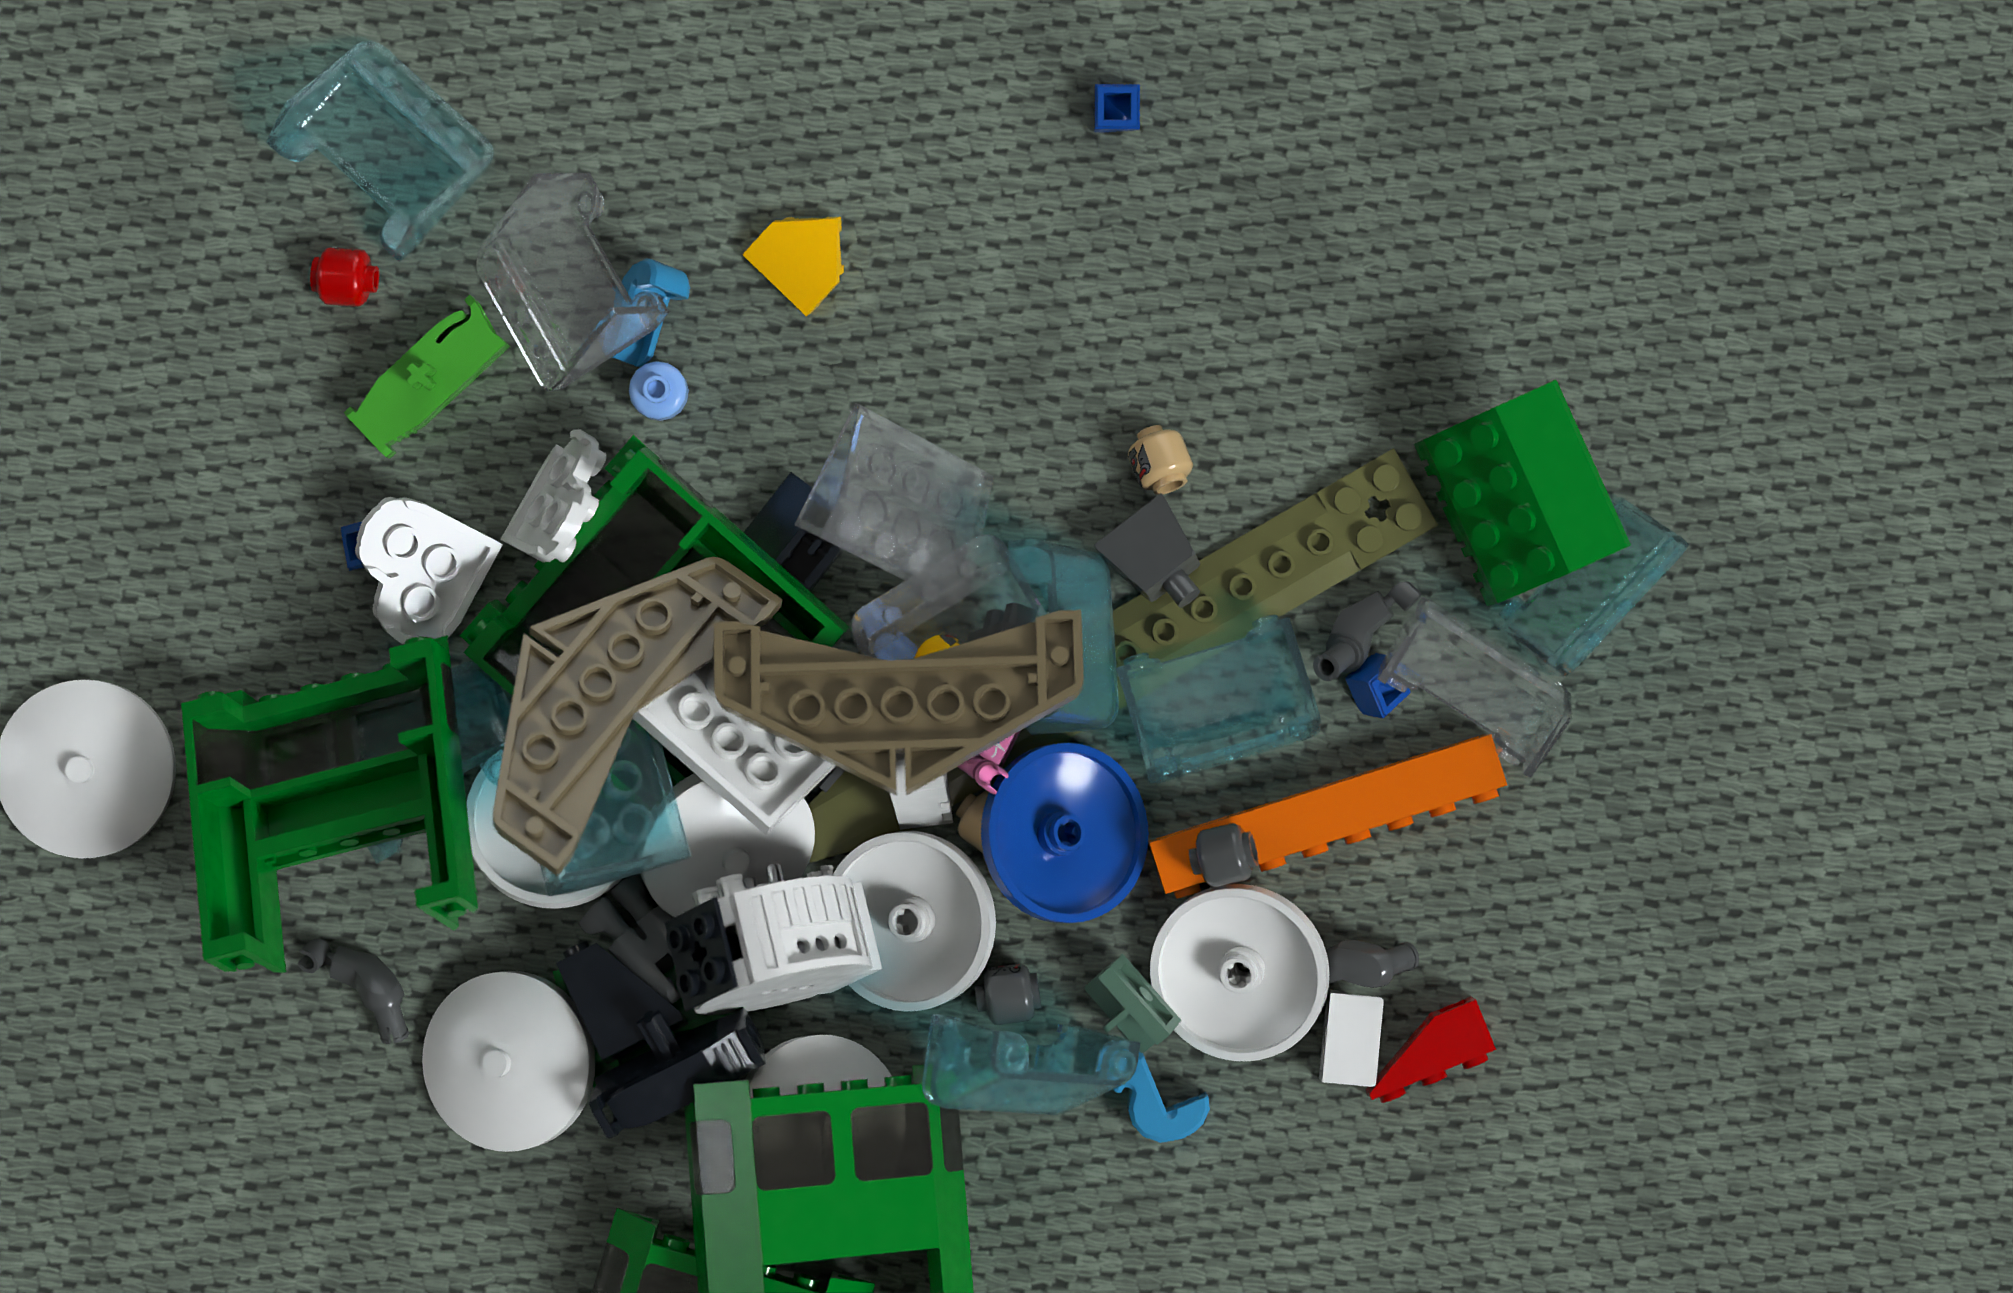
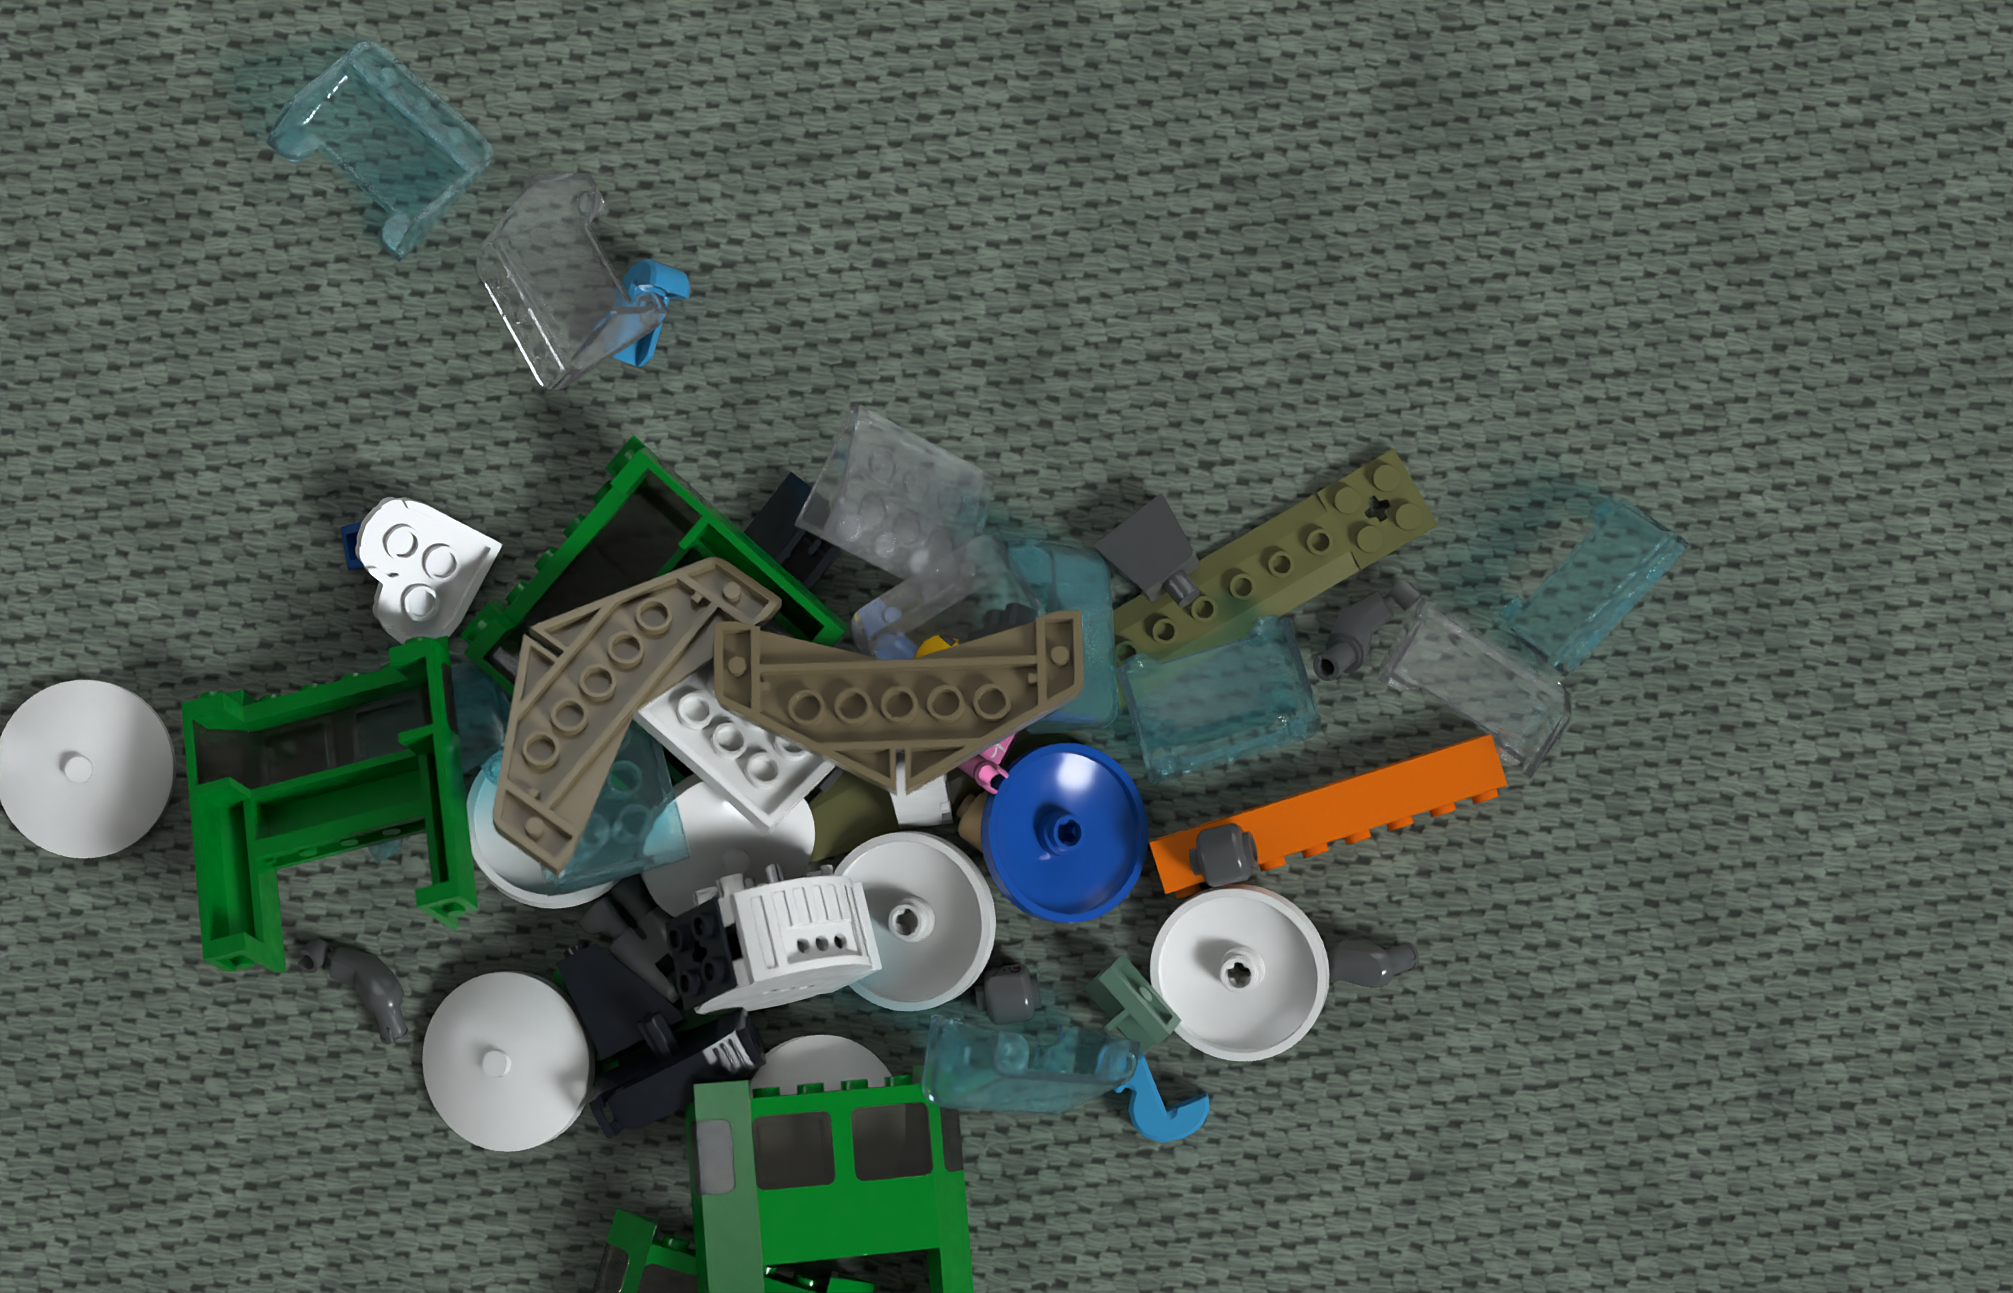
red head [310,247,380,307] -> none
bright green piece [344,295,510,458] -> none
white plate [500,429,606,562] -> none
light blue head [628,361,689,421] -> none
yellow slope [742,217,844,317] -> none
blue slope [1094,84,1140,132] -> none
tan head [1128,425,1193,495] -> none
white panel [1319,990,1384,1087] -> none
blue slope [1345,653,1411,718] -> none
red slope [1366,996,1496,1103] -> none
green slope [1414,380,1631,606] -> none

